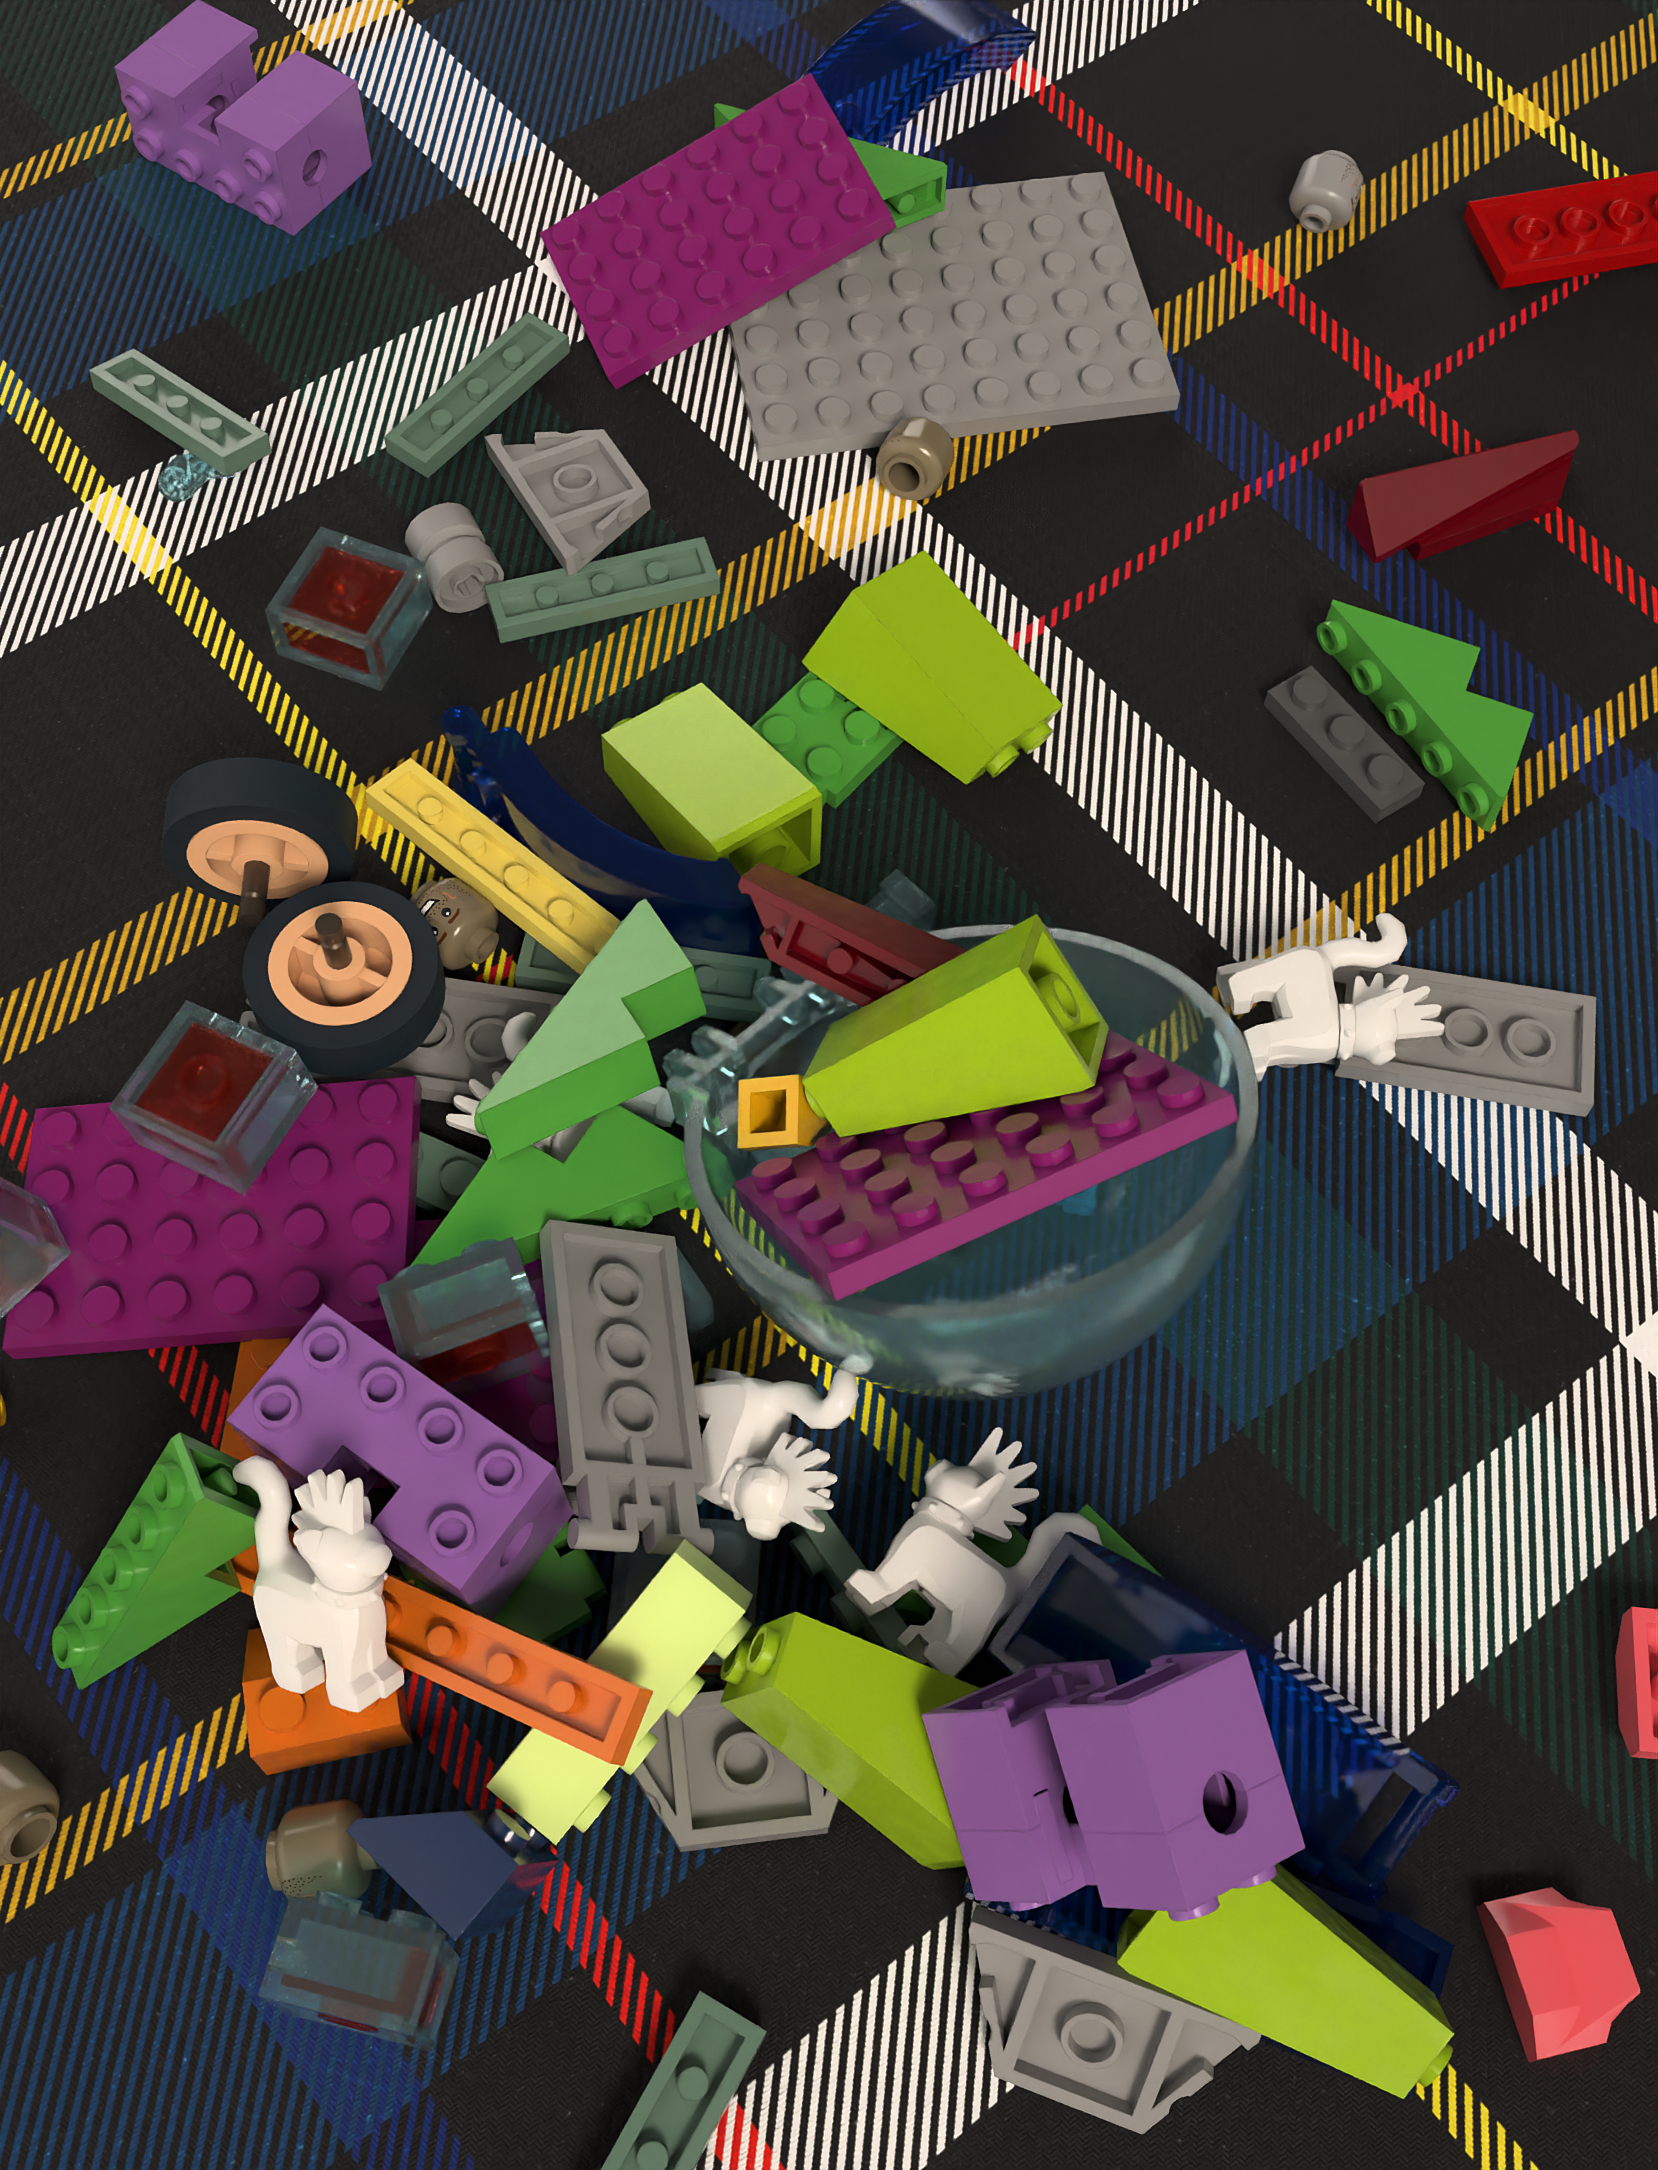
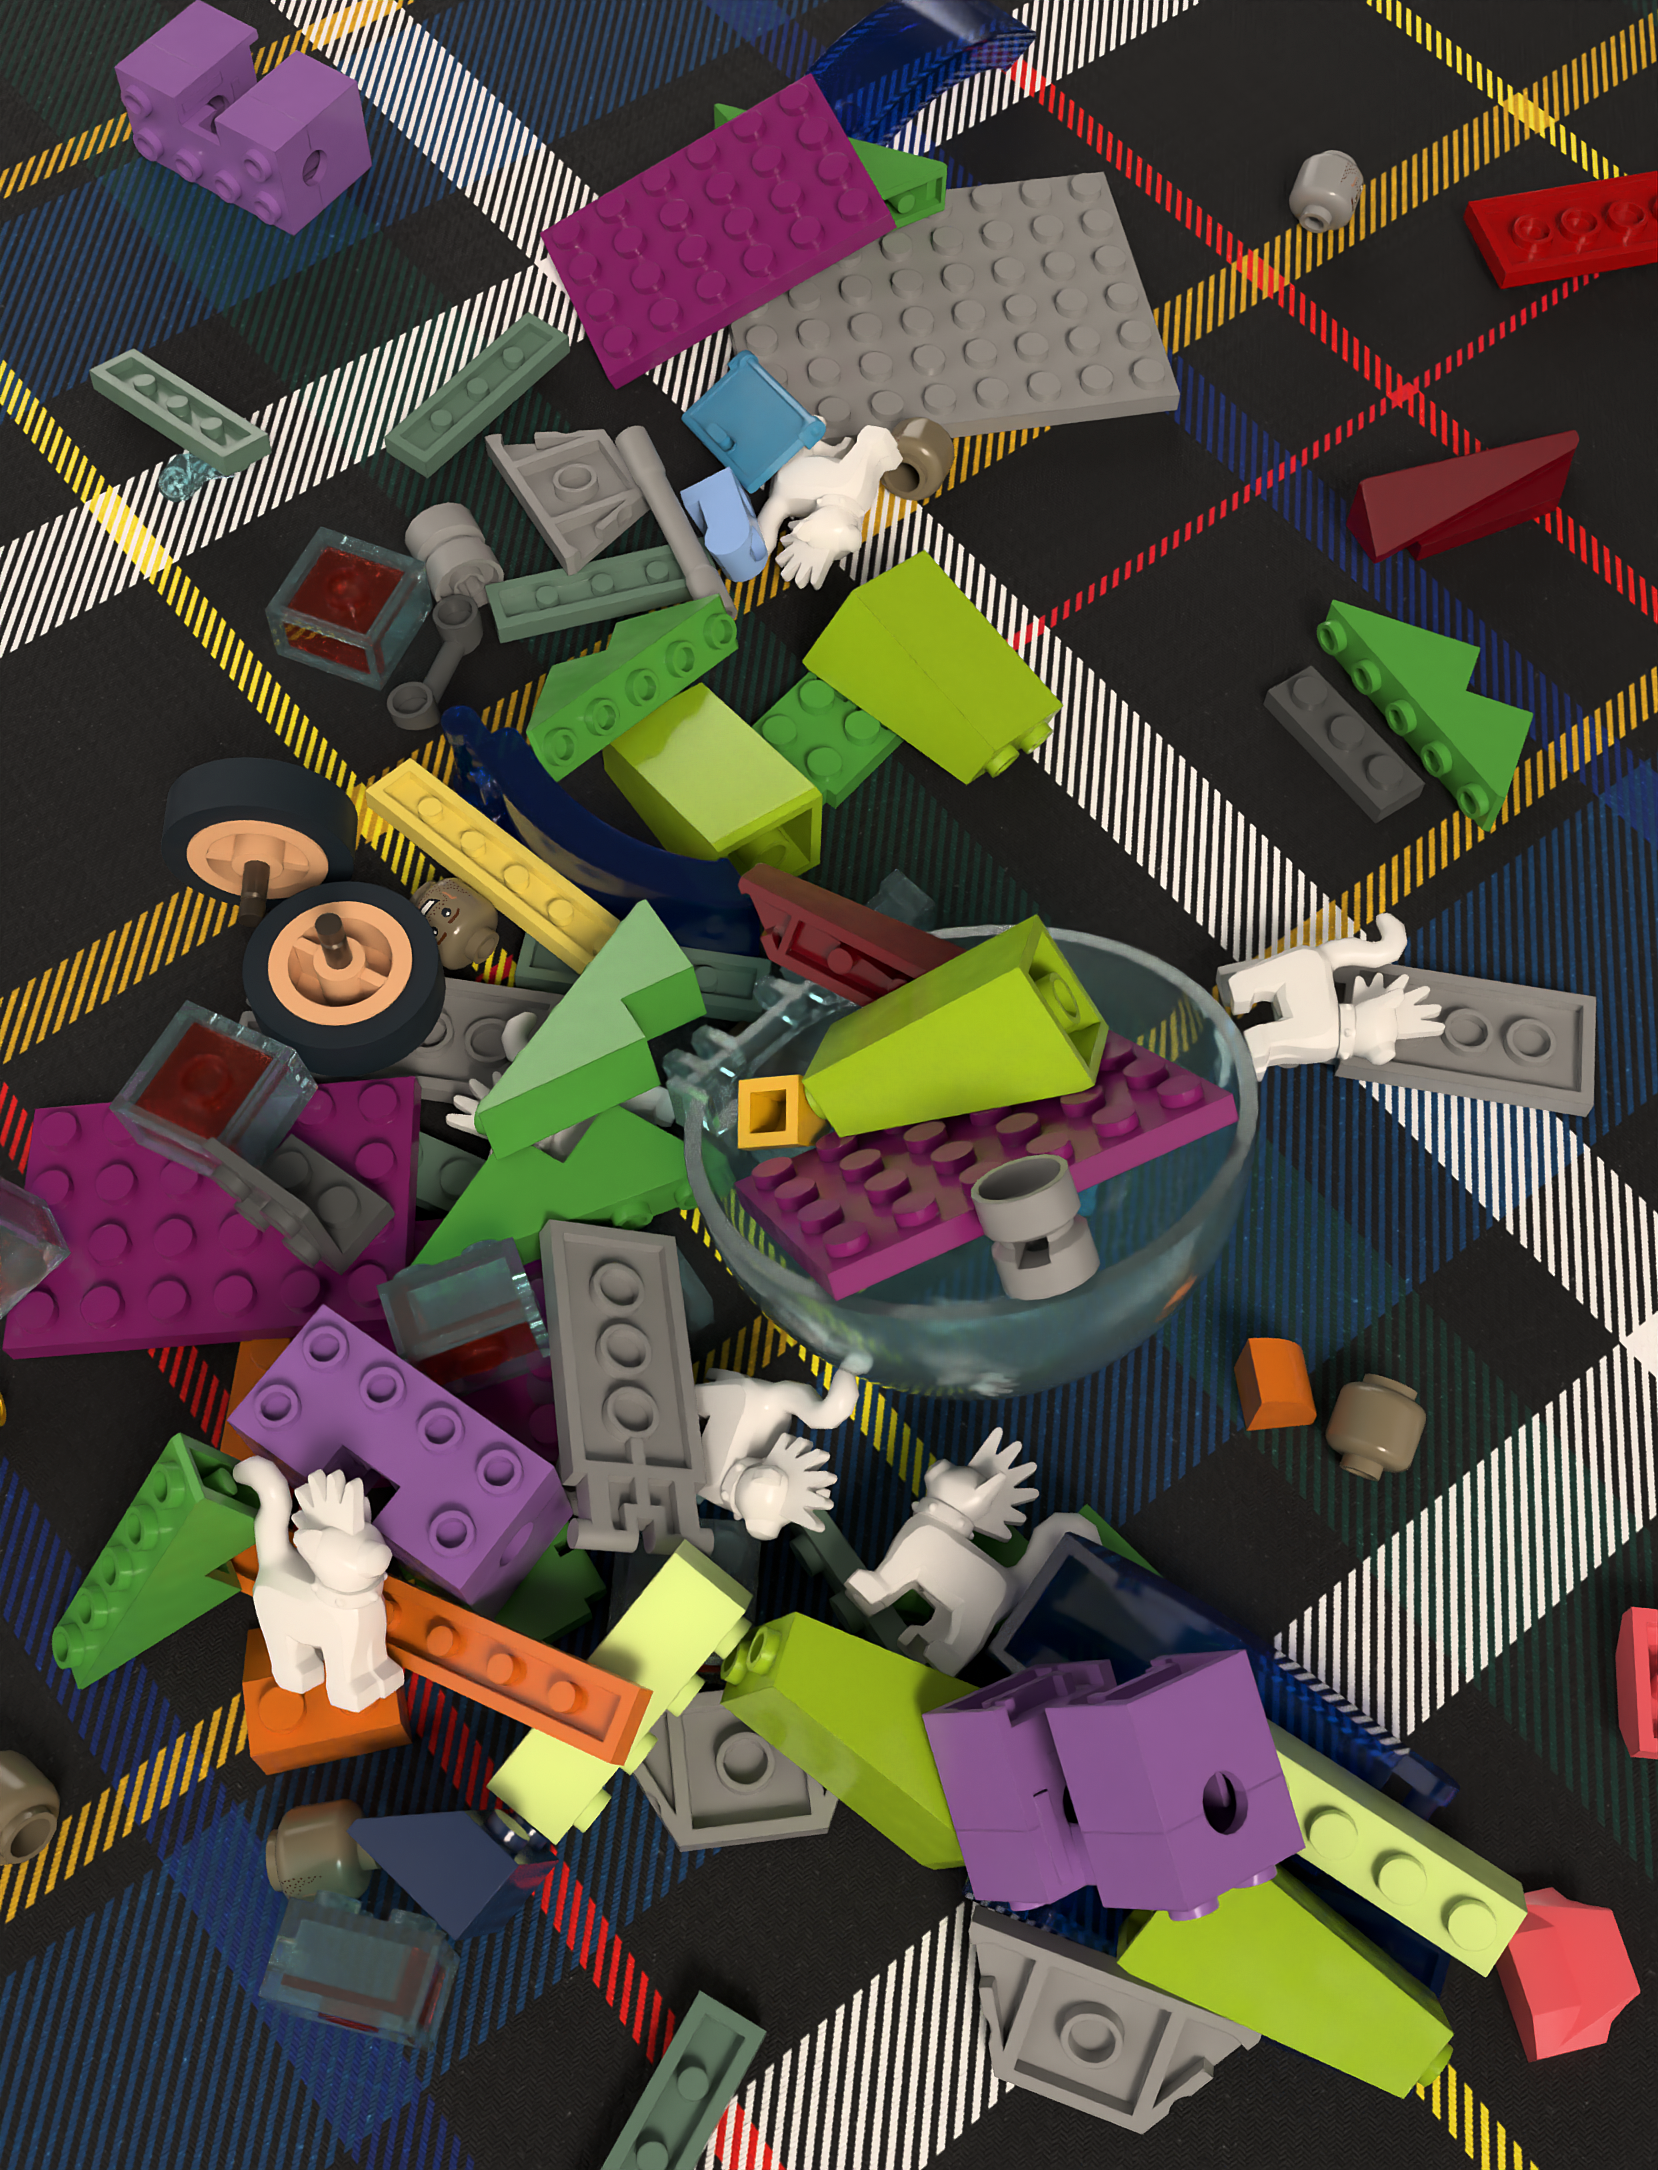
none -> dark grey bracket [201,1134,396,1275]
none -> dark grey bar [387,595,484,730]
none -> bright green slope [526,593,739,786]
none -> light grey piece [615,426,738,619]
none -> light blue leg [680,466,768,582]
none -> dark azure door [681,350,826,493]
none -> white animal [757,415,903,590]
none -> light grey wheel [971,1154,1100,1301]
none -> orange brick [1234,1338,1317,1431]
none -> yellowish green brick [1267,1719,1528,1977]
none -> dark tan head [1325,1374,1426,1481]

